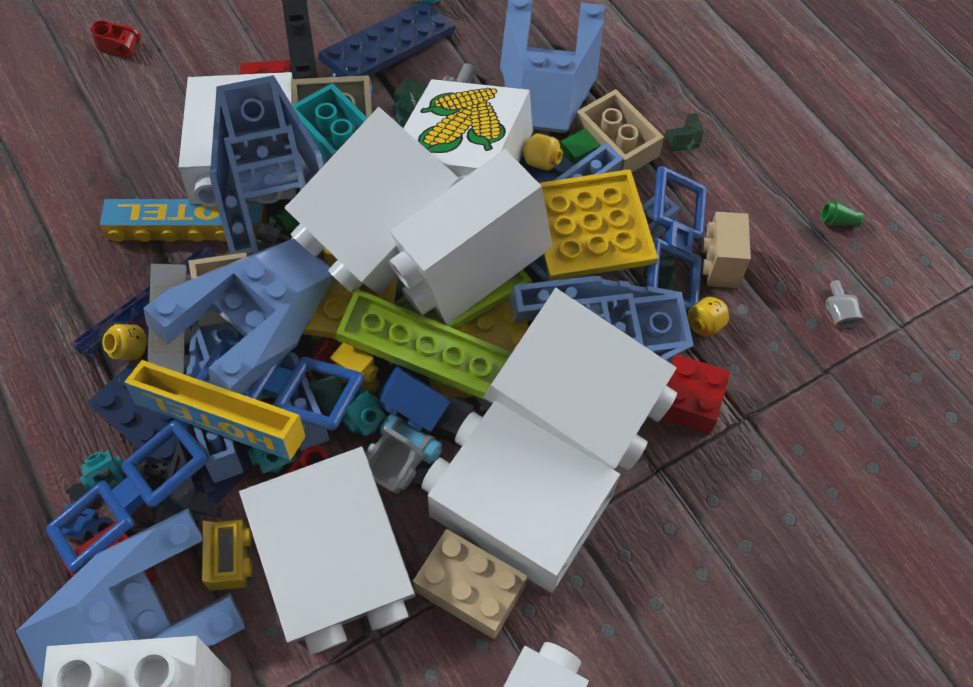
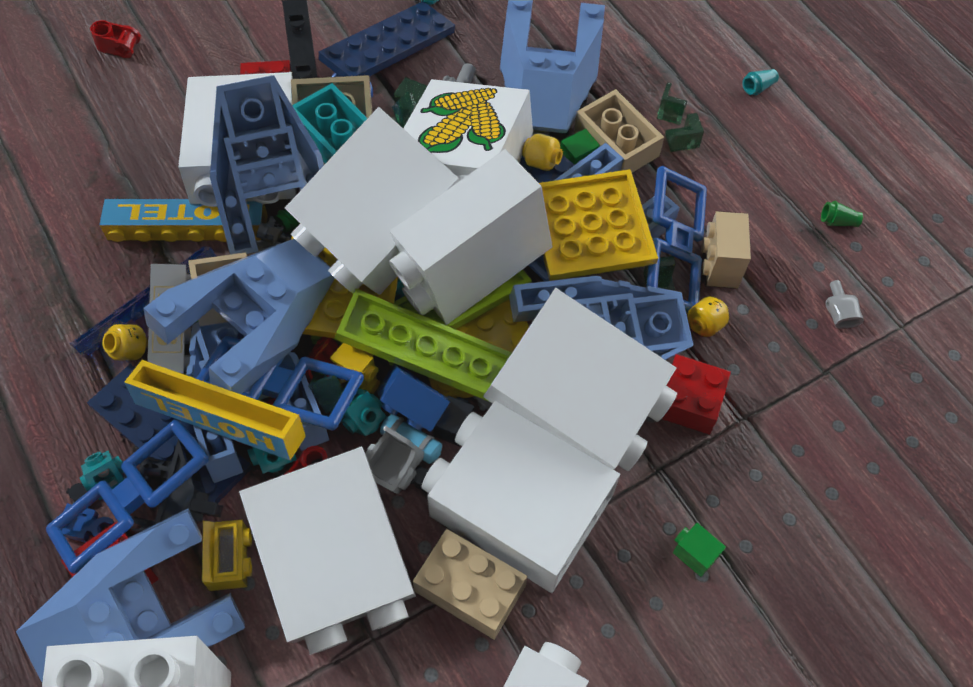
none -> clear green panel [657,82,688,125]
none -> green brick [673,522,726,577]
none -> teal cone [742,69,779,95]

